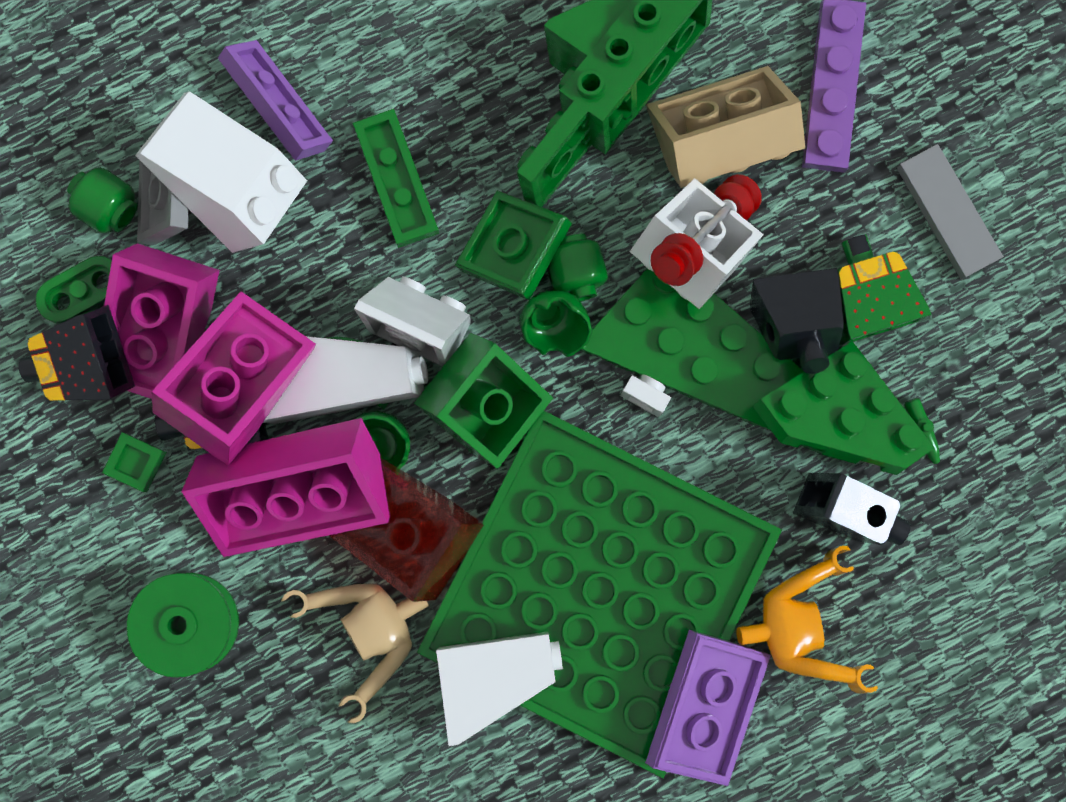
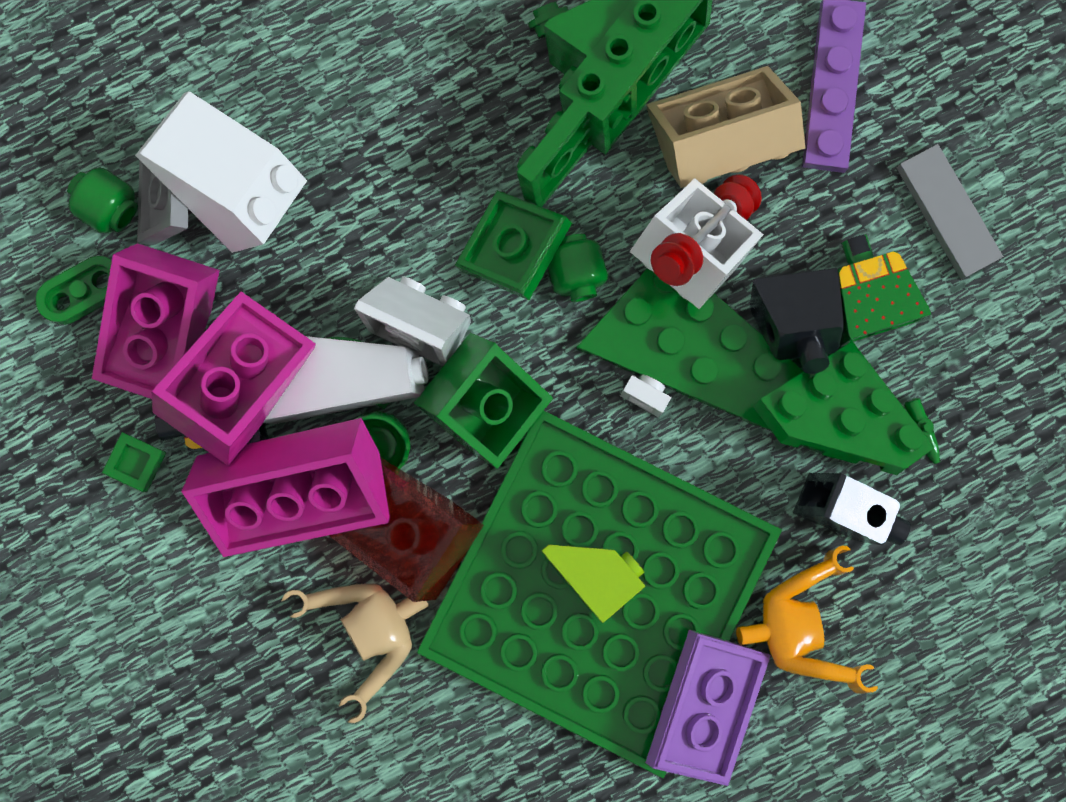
black torso [18,305,135,401] -> none
green wheel [127,573,239,677] -> none
medium lavender plate [218,40,333,161] -> none
green plate [353,109,439,248] -> none
white slope [436,632,563,746] -> none
green hair [519,290,592,357] -> none
none -> green plate [528,2,569,39]
none -> lime slope [541,545,645,623]

